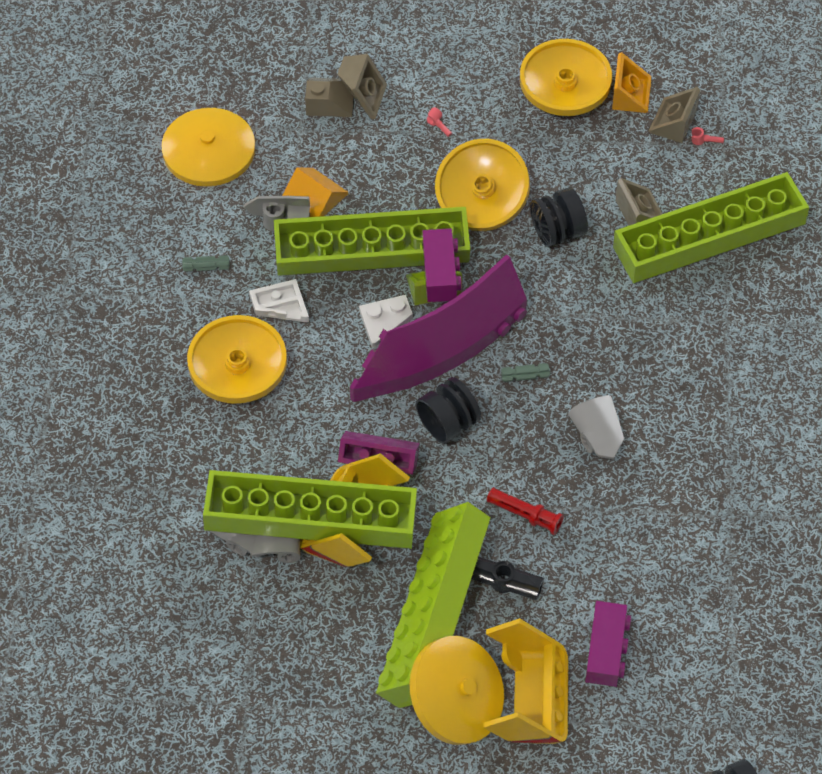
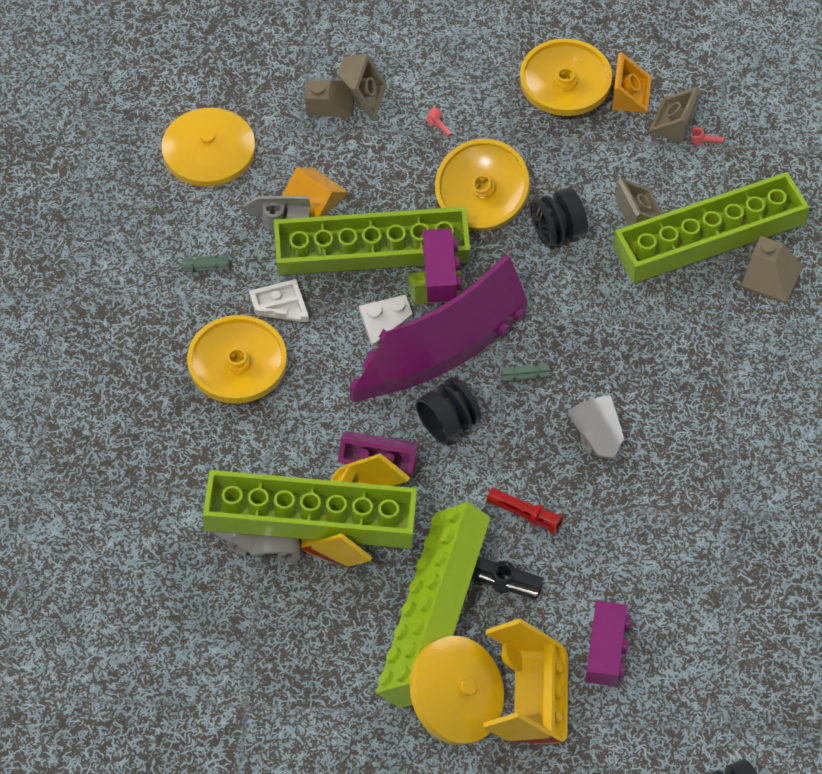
none -> dark tan slope [741,236,803,304]

